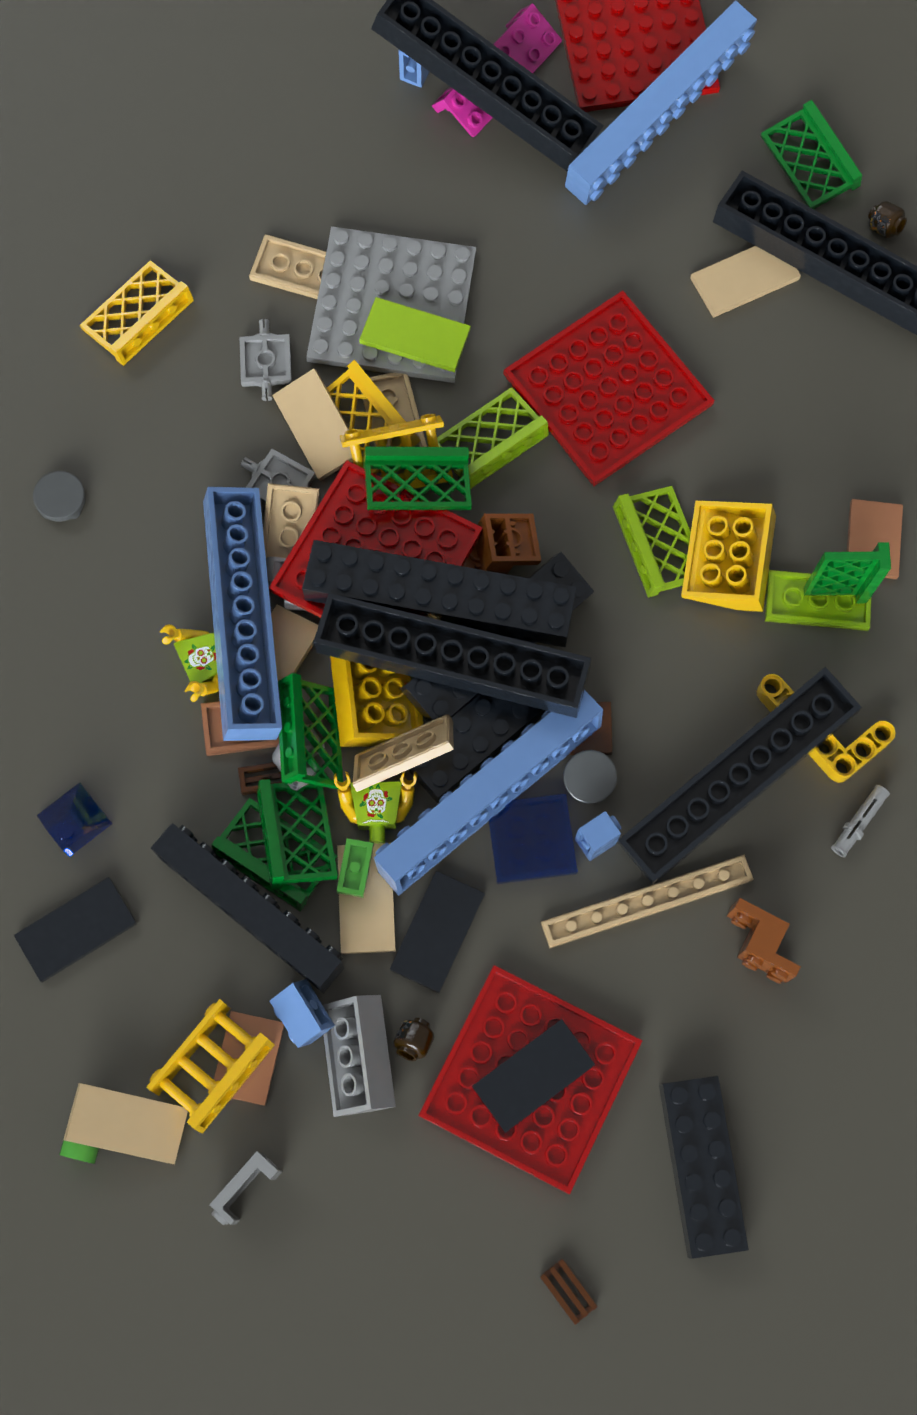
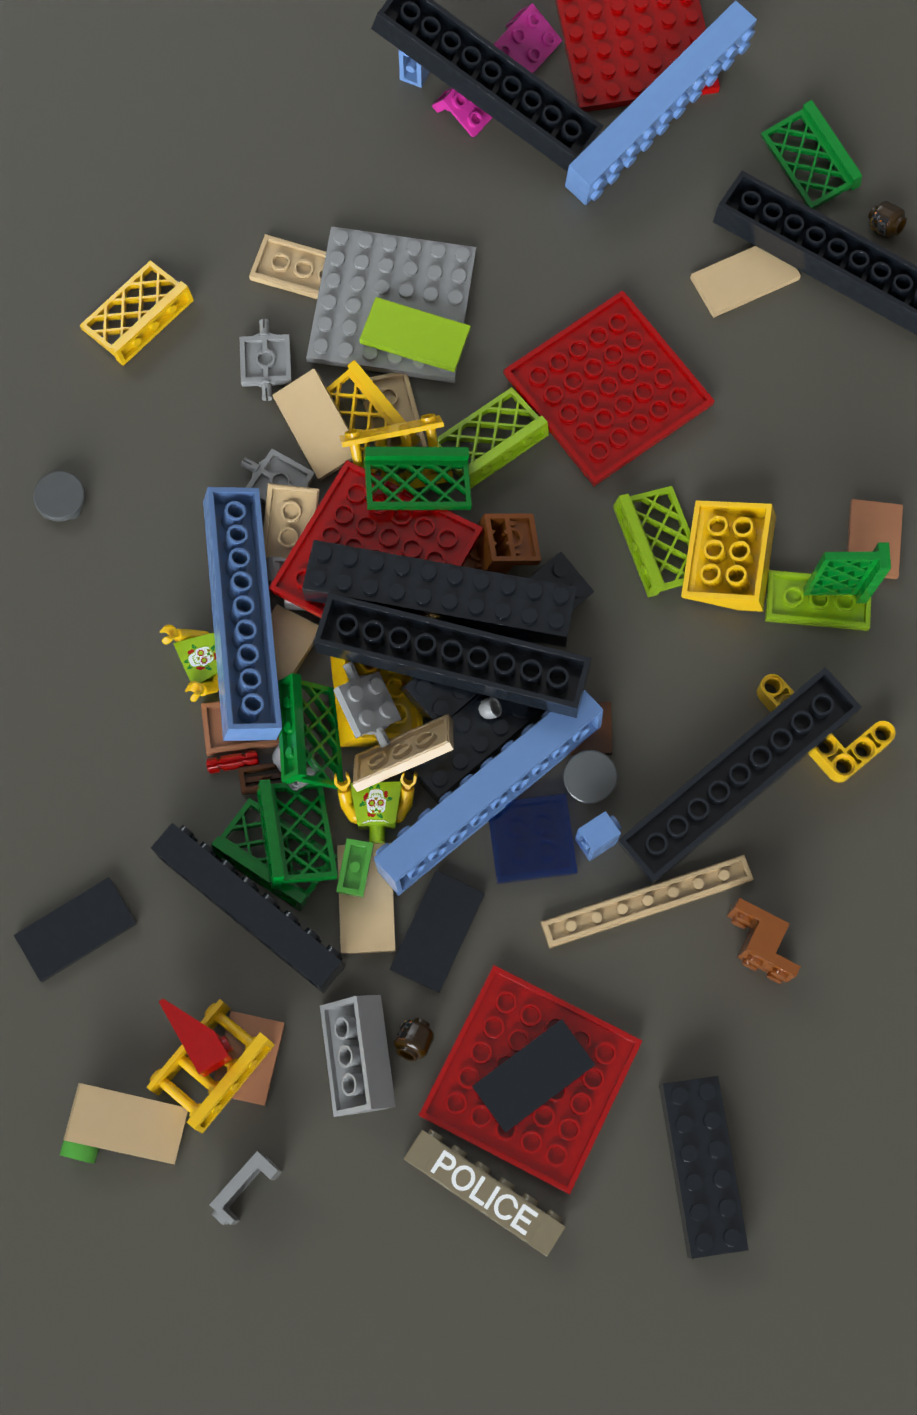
clear blue slope [37,783,112,857] -> none
medium blue brick [270,979,335,1048] -> none
reddish brown tile [540,1259,598,1325] -> none
light grey pin [831,784,890,857] -> none
none -> red slope [158,998,234,1077]
none -> red axle [206,750,259,774]
none -> light grey plate [333,662,401,749]
none -> dark tan brick [404,1129,565,1257]
none -> light grey hinge [478,697,502,719]

